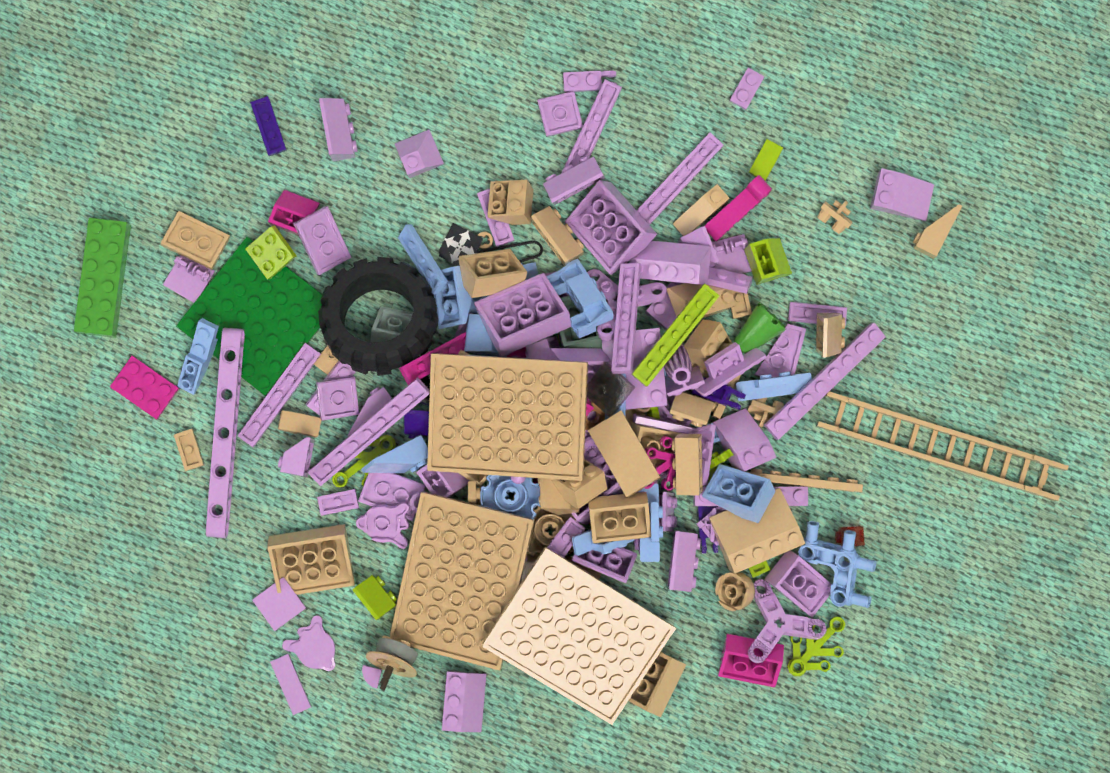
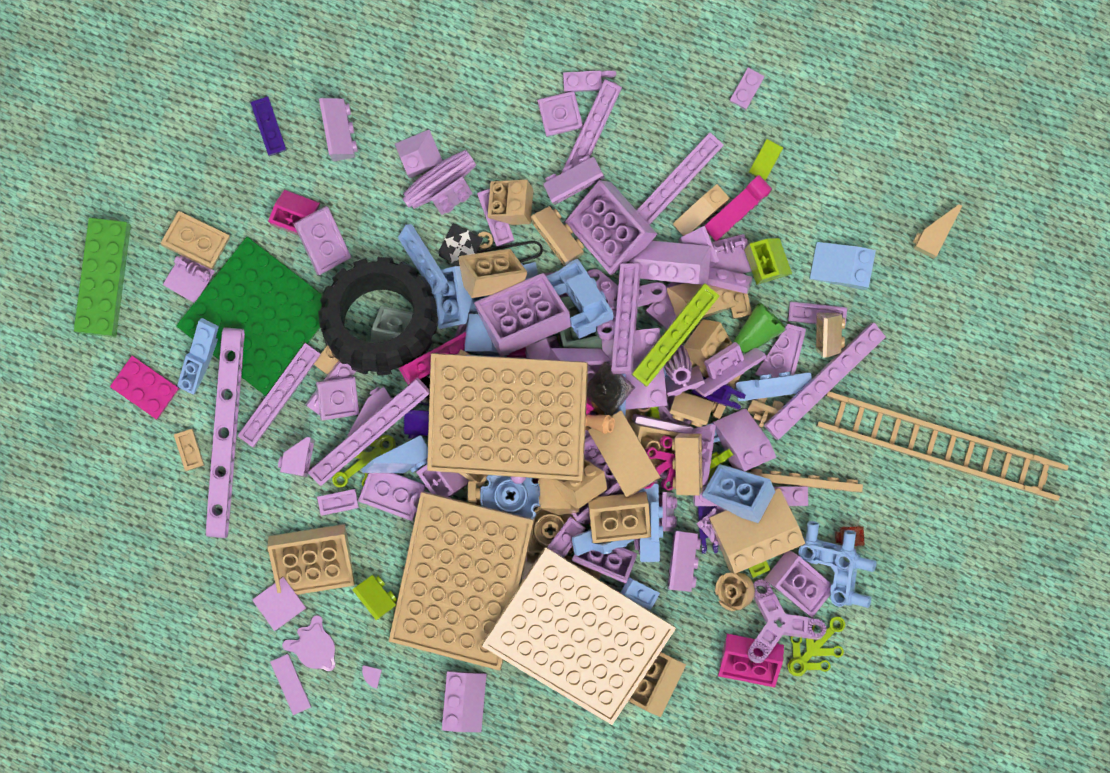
lime plate [246,225,297,280] -> none
tan slope [278,410,322,438] -> none
lavender tile [356,501,409,549] -> none
piece [366,636,418,691] -> none
tan hips [817,200,852,234] -> none
lavender slope [870,168,934,221] -> none
none -> lavender plate [402,150,476,215]
none -> light nougat cone [586,414,615,434]
none -> light blue plate [620,577,660,610]
none -> light blue slope [810,242,876,290]

